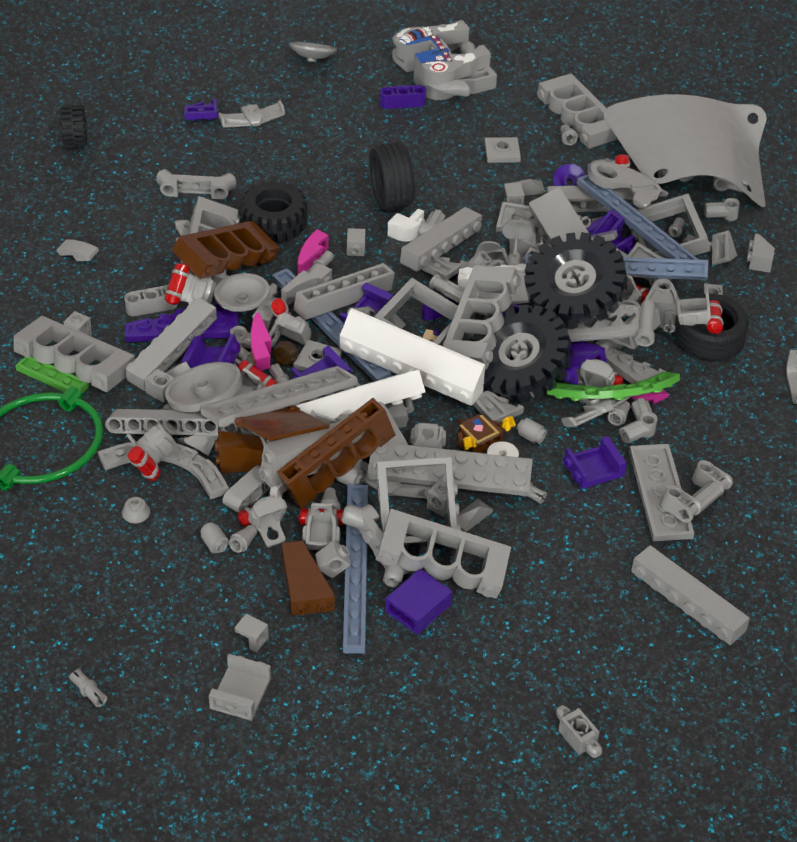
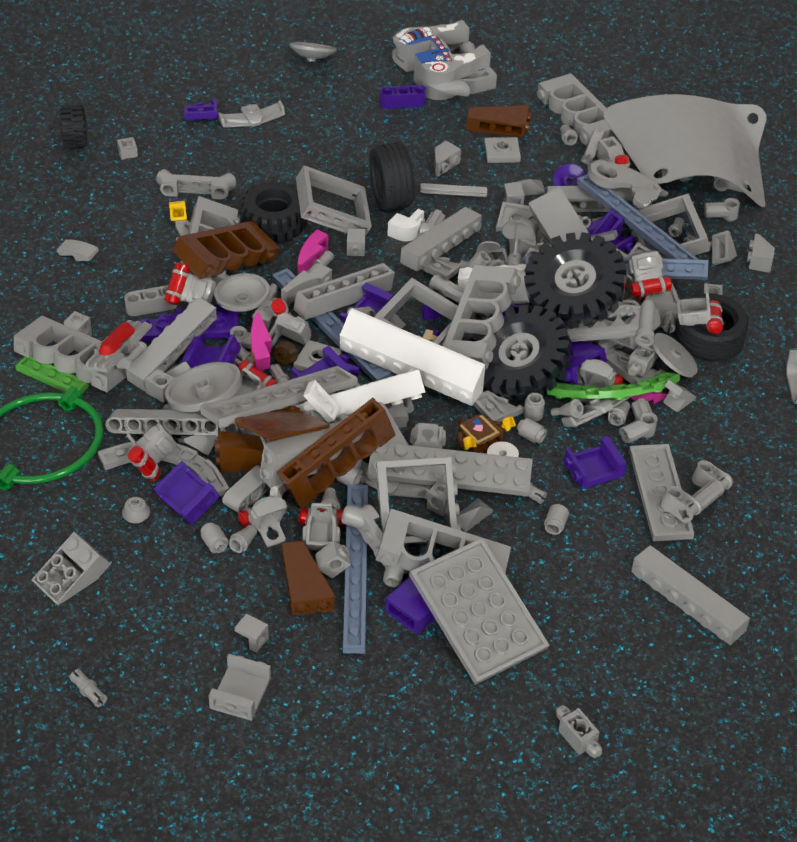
none -> light grey slope [32,532,111,605]
none -> light grey piece [83,320,152,373]
none -> light grey slope [117,137,138,160]
none -> dark purple panel [154,461,220,525]
none -> yellow leg [168,198,187,221]
none -> light grey window [296,165,372,236]
none -> white tile [303,380,339,423]
none -> dark purple arm [339,353,361,376]
none -> light grey plate [409,538,550,685]
none -> light grey axle [420,183,487,197]
none -> light grey slope [434,141,461,177]
none -> reddish brown slope [466,105,532,138]
none -> light grey brick [524,393,545,422]
none -> light grey brick [544,504,569,535]
none -> light grey cone [551,399,584,418]
none -> light grey piece [581,127,604,164]
none -> light grey slope [597,136,624,160]
none -> light grey piece [626,345,657,377]
none -> light grey piece [628,250,672,298]
none -> light grey piece [652,333,698,377]
none -> light grey slope [663,380,696,412]

